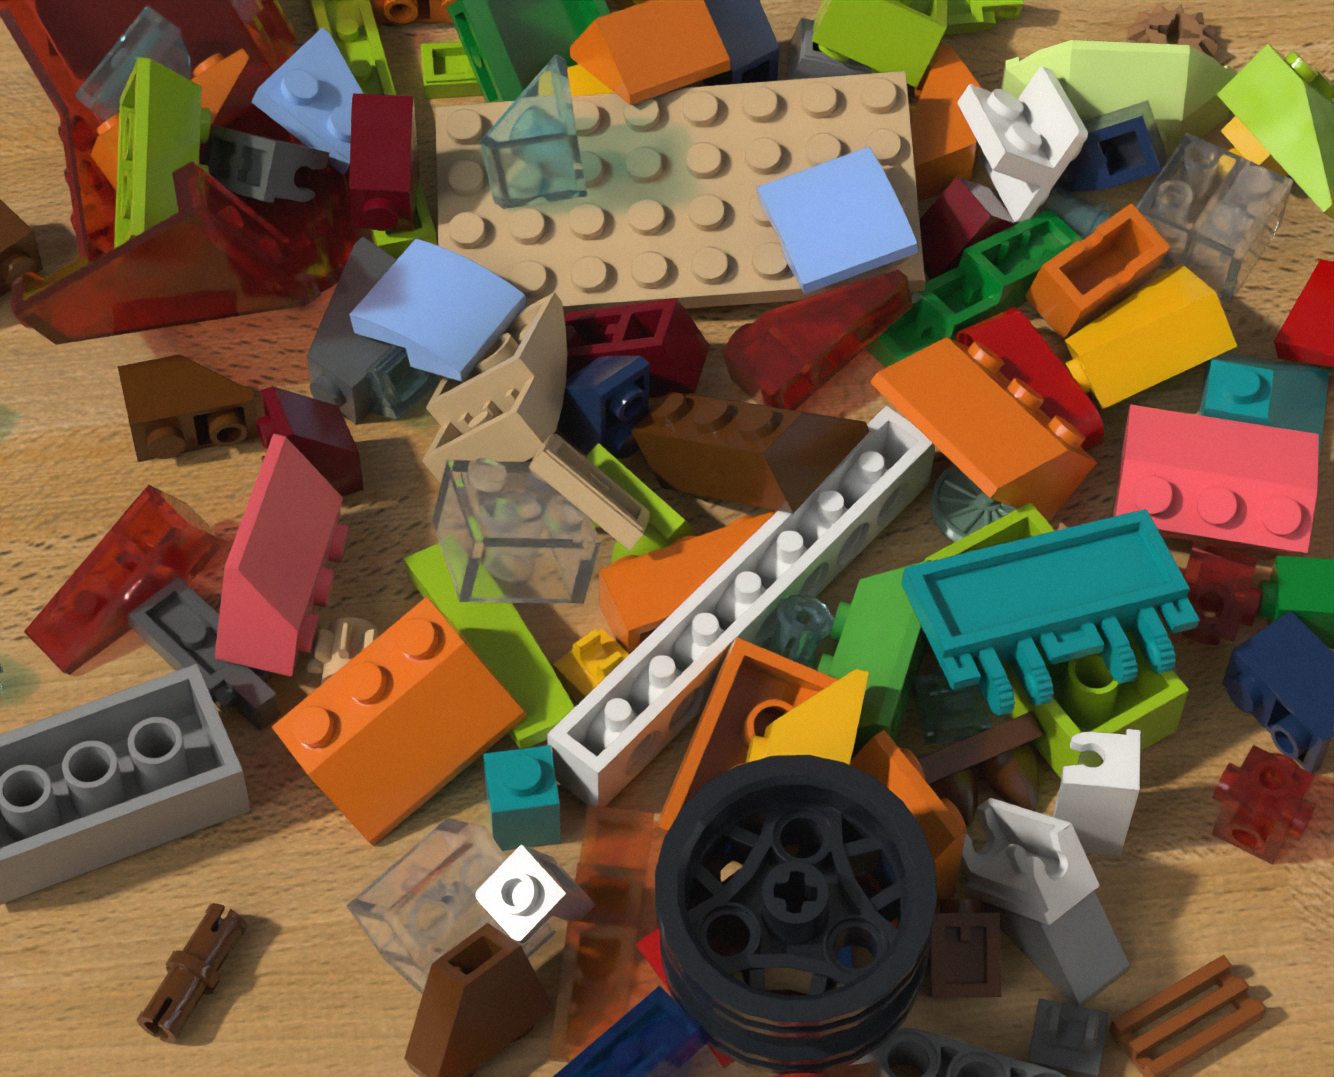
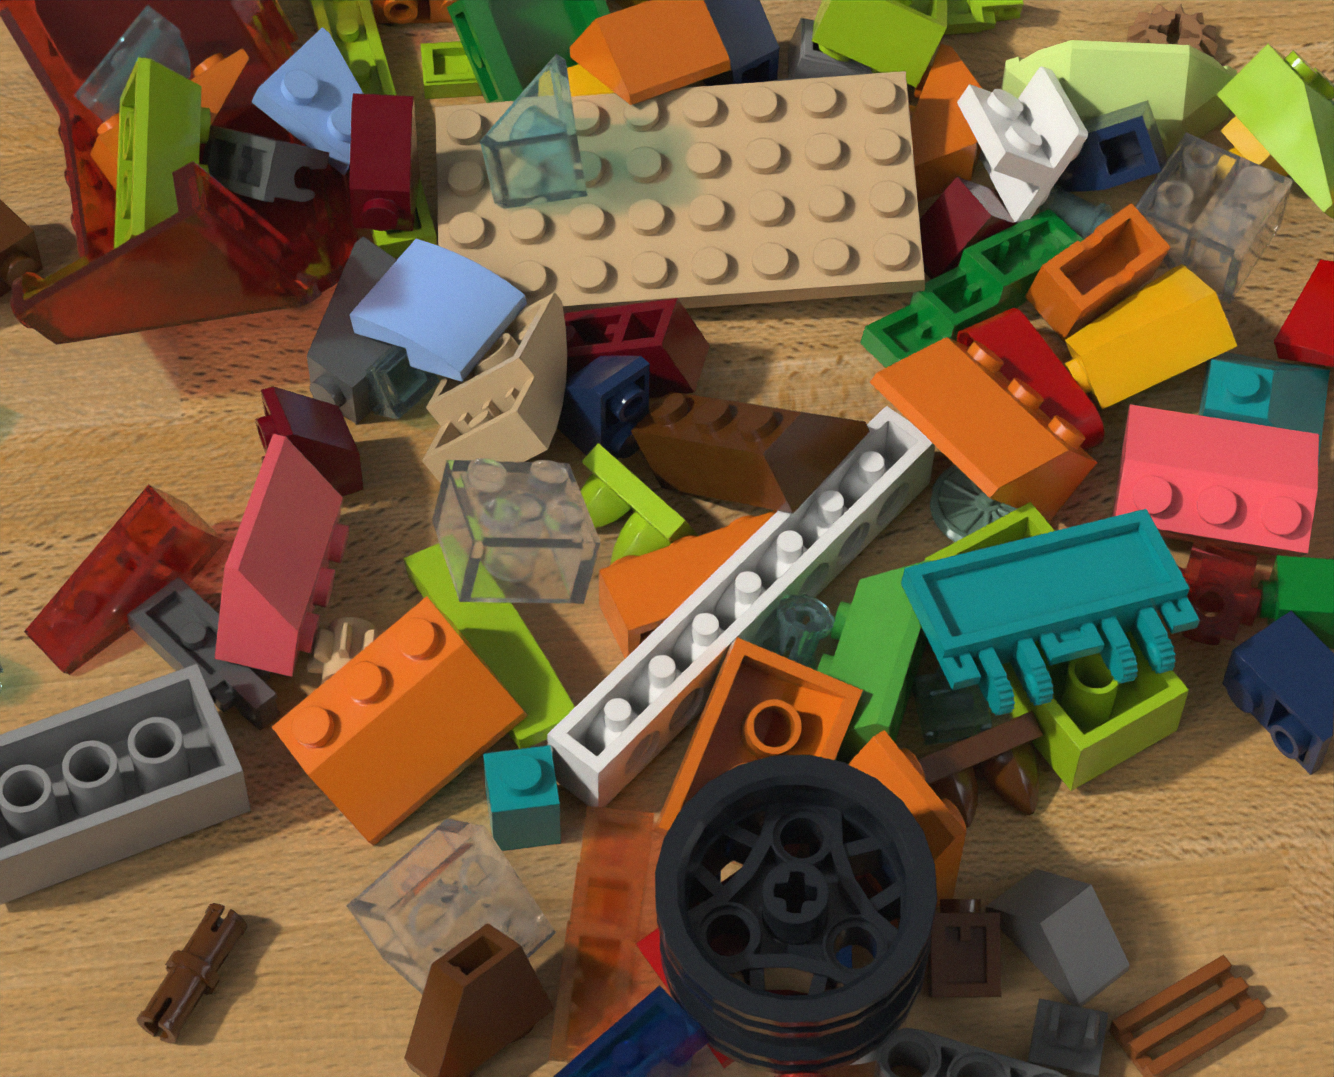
reddish brown slope [118,354,259,462] -> none
white bracket [476,844,596,943] -> none
tan tile [529,433,651,550] -> none
yellow tile [553,628,630,703] -> none
clear red slope [721,269,913,410] -> none
yellow slope [746,669,869,765] -> none
light blue slope [757,146,919,294] -> none
white hinge [960,798,1100,925] -> none
white hinge [1053,729,1141,856] -> none
clear red brick [1212,745,1317,865] -> none

